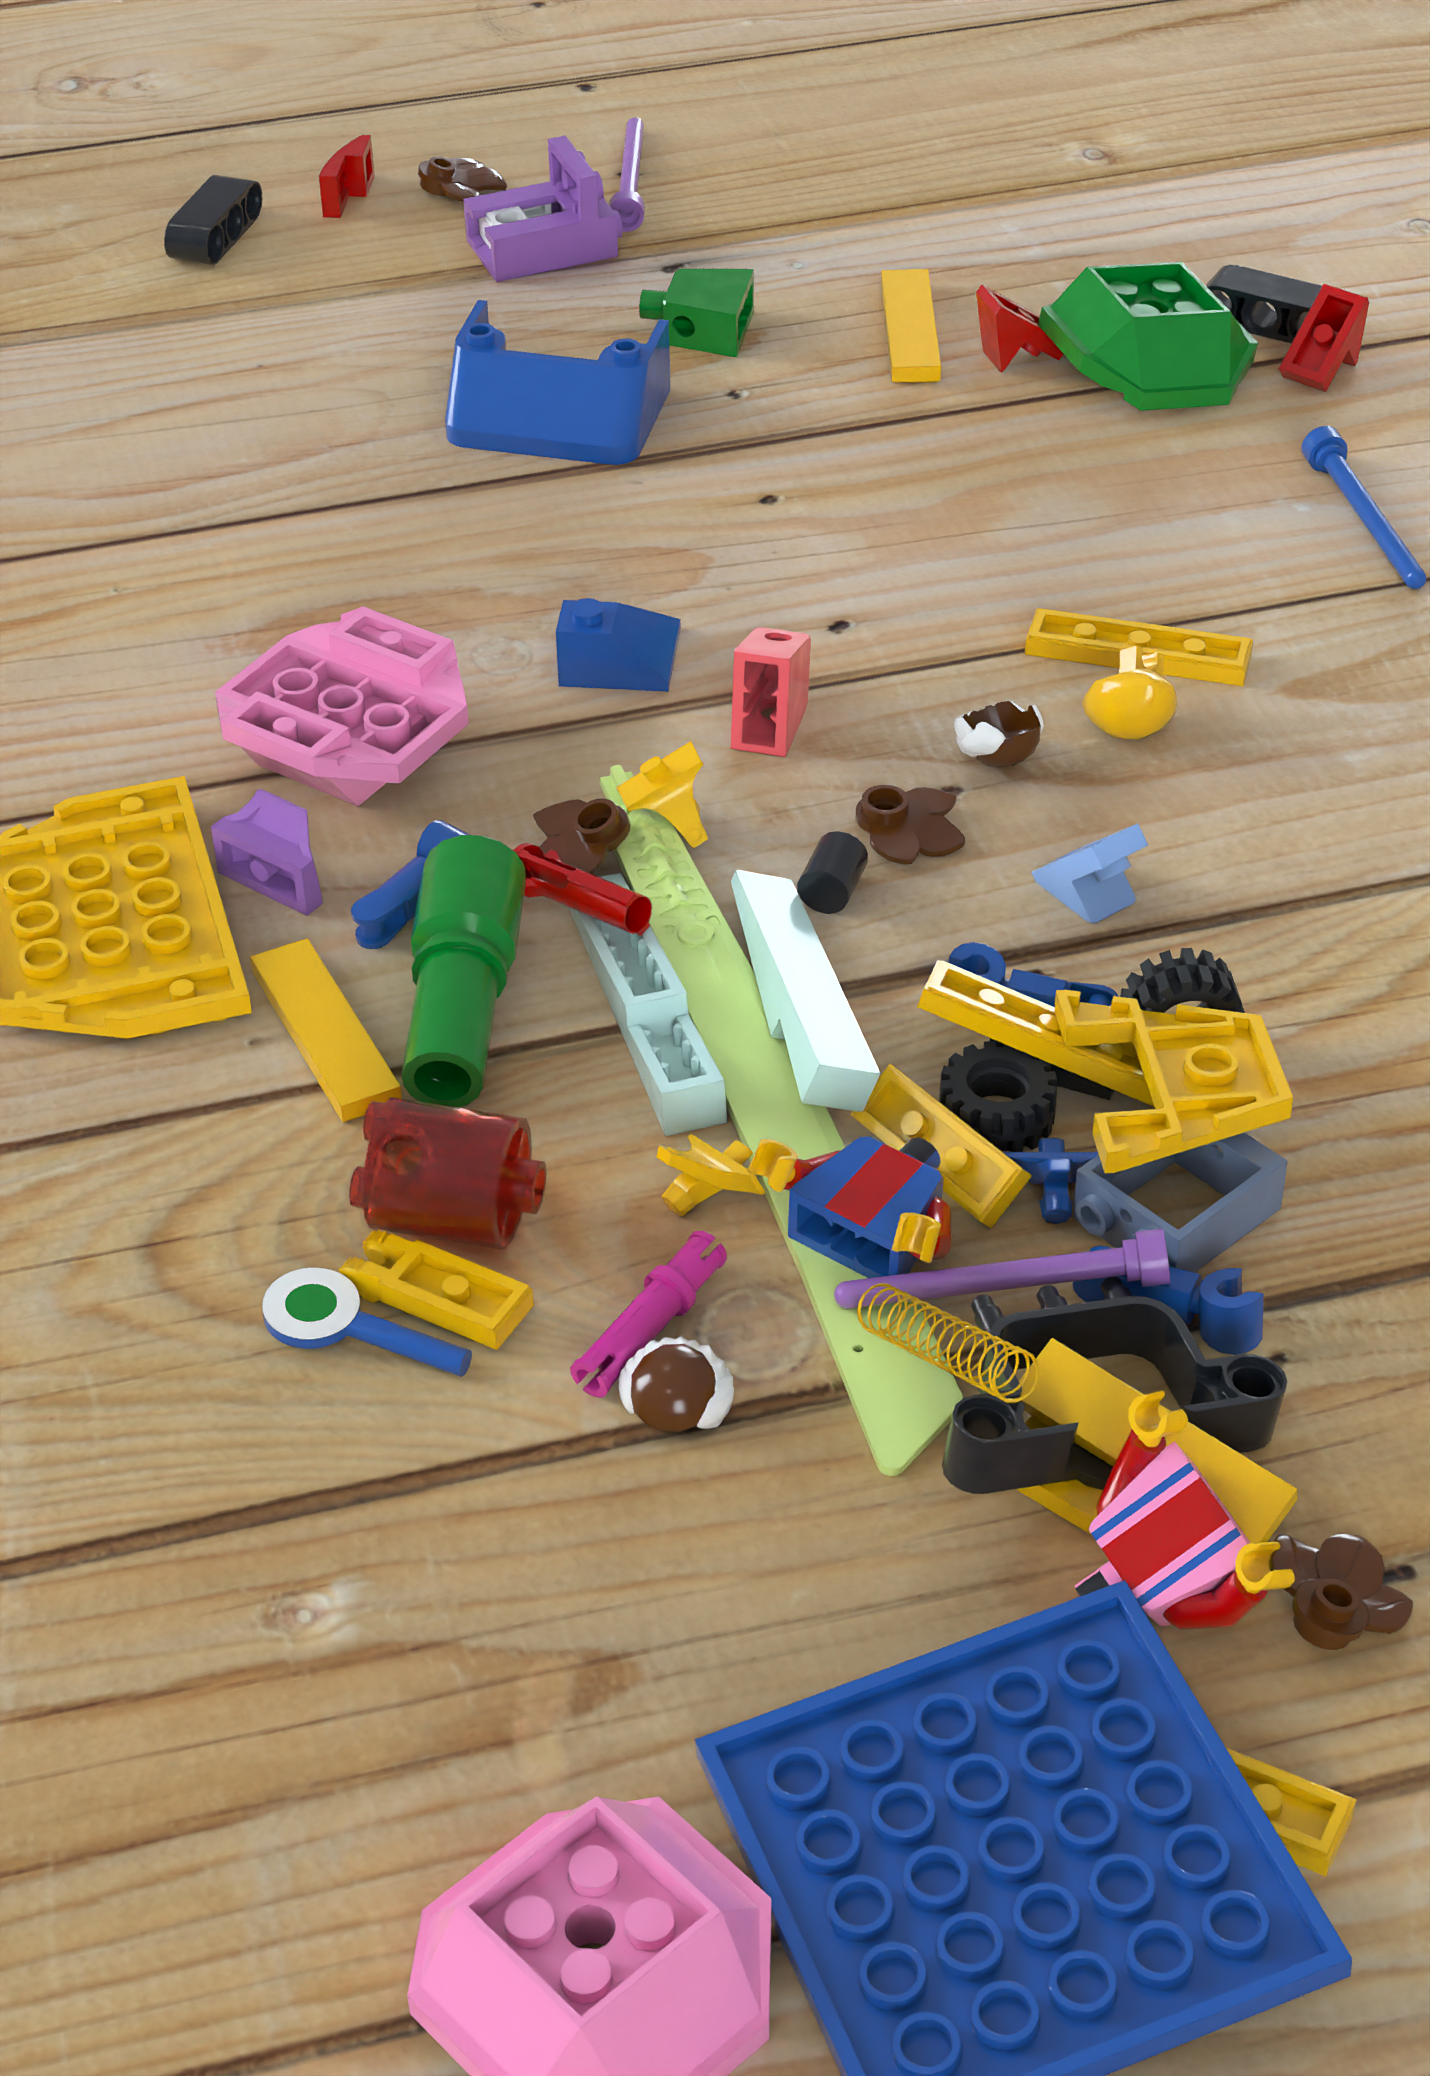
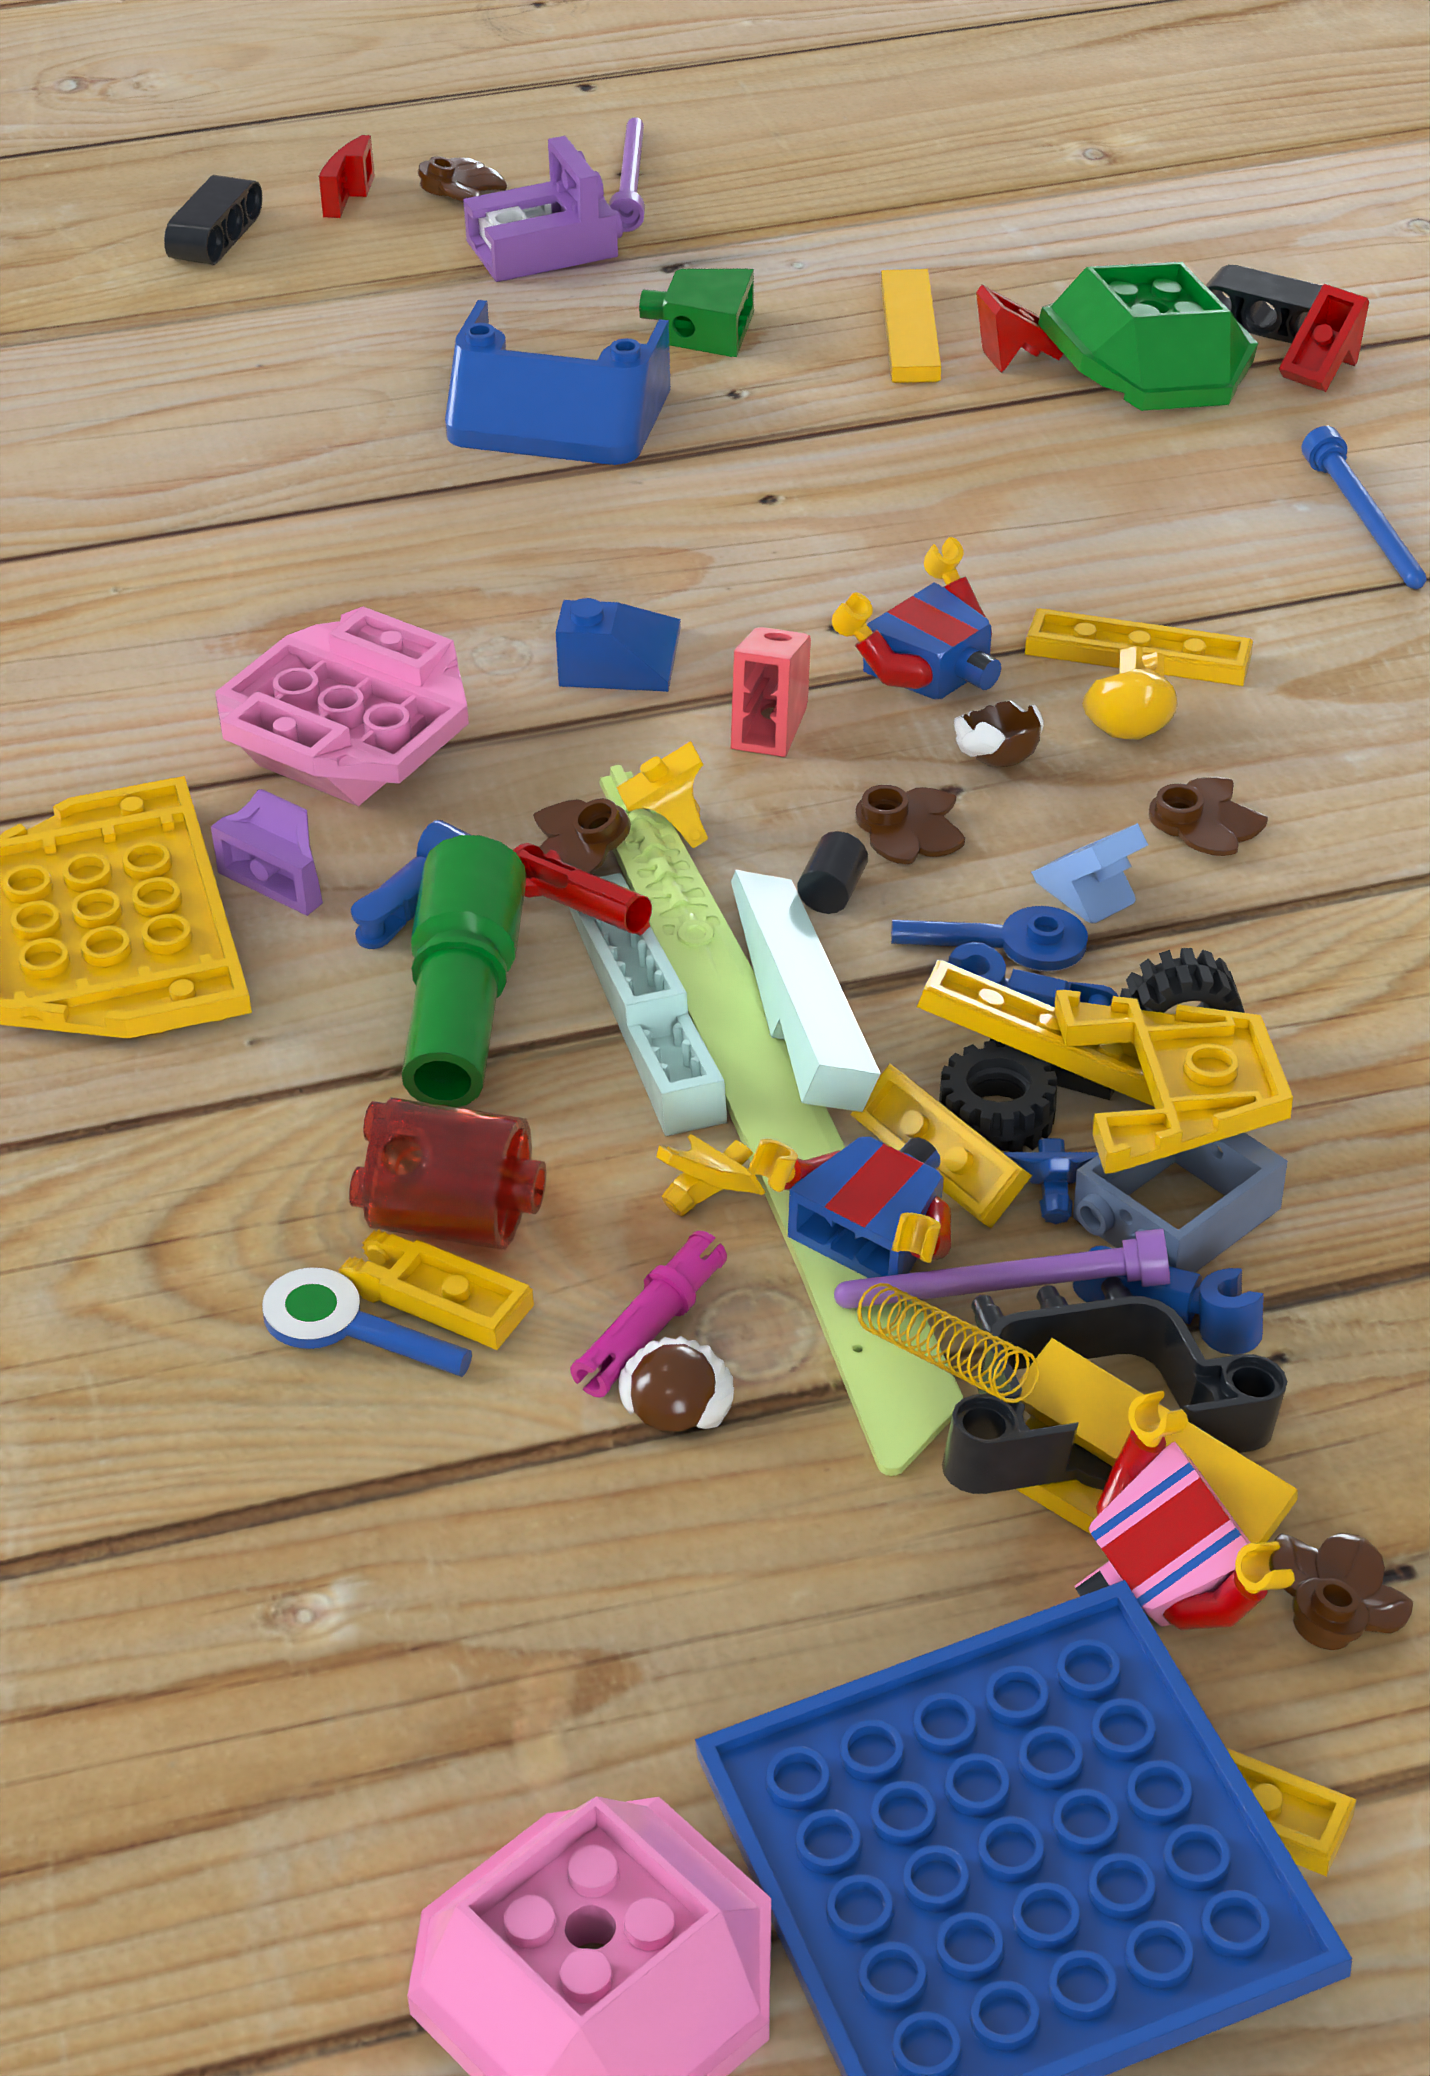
yellow tile [250,938,402,1123] -> none
none -> torso [832,537,1002,699]
none -> blue piece [891,906,1088,971]
none -> reddish brown plate [1149,777,1268,856]

